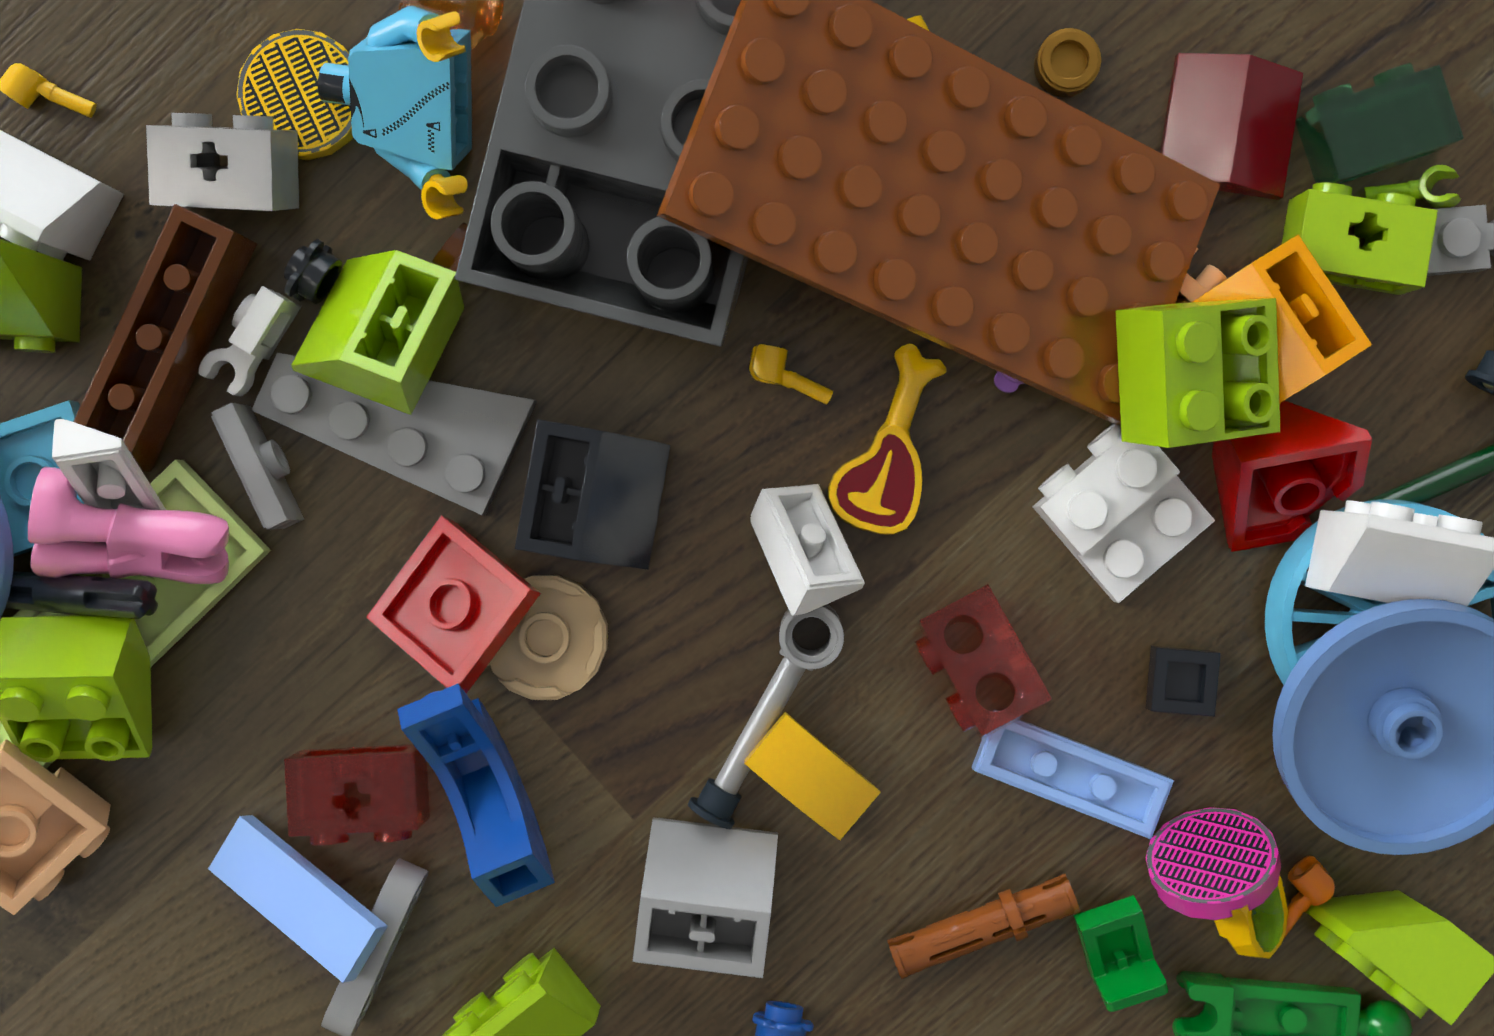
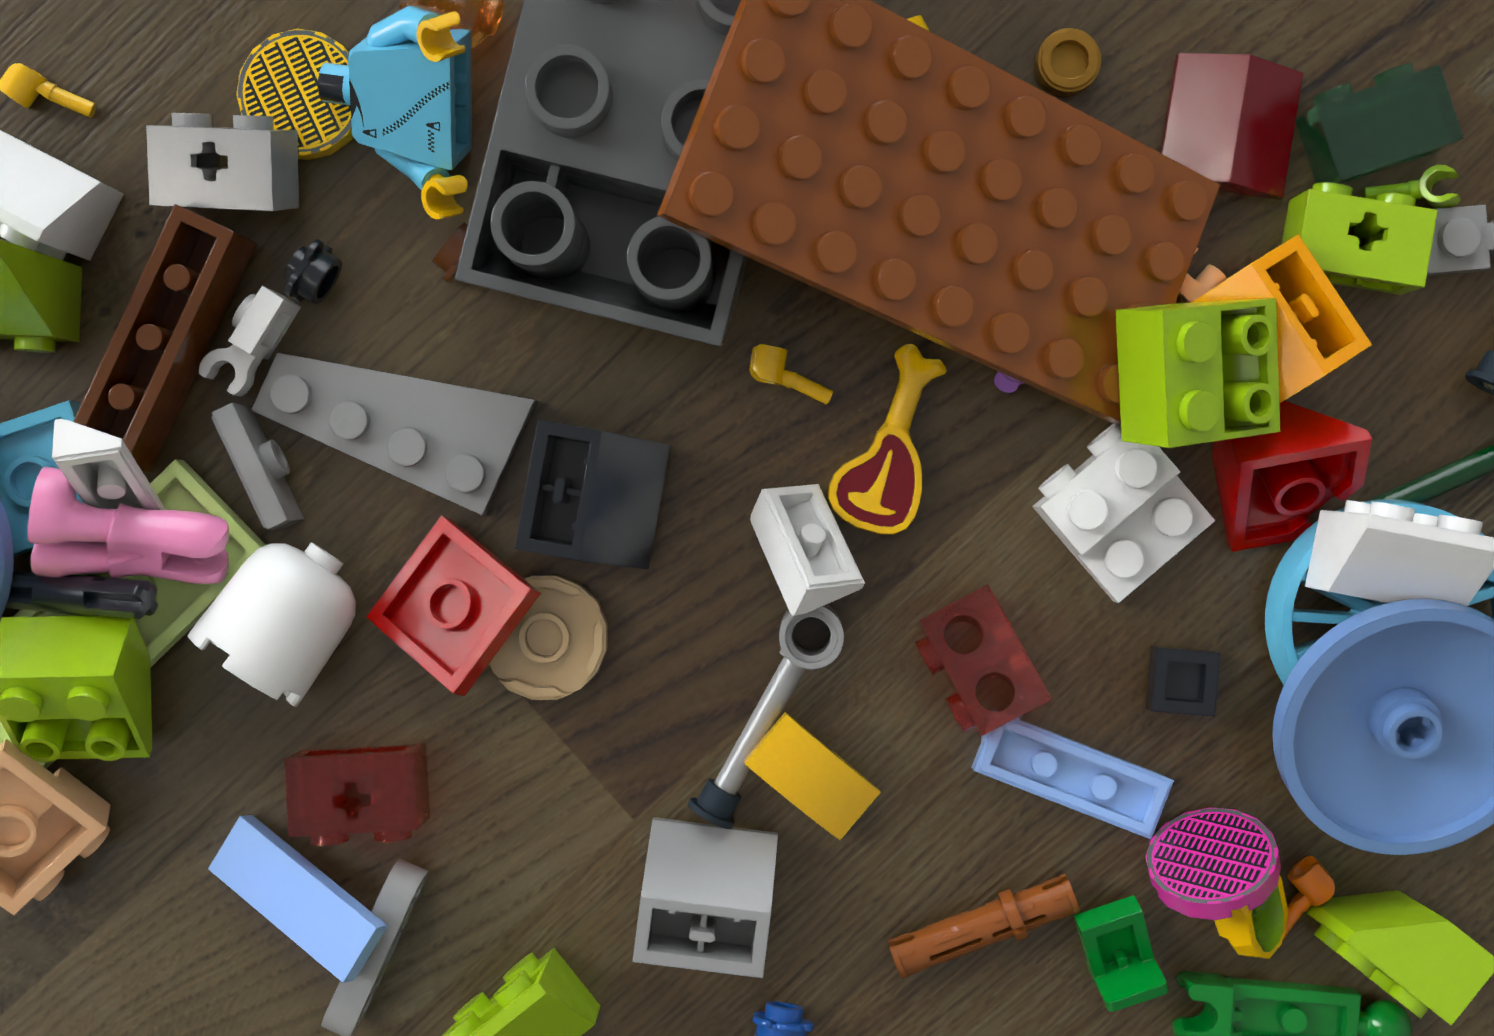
lime slope [291,250,464,415] -> none
blue arch [397,683,555,907] -> none
none -> white cylinder [187,542,356,707]

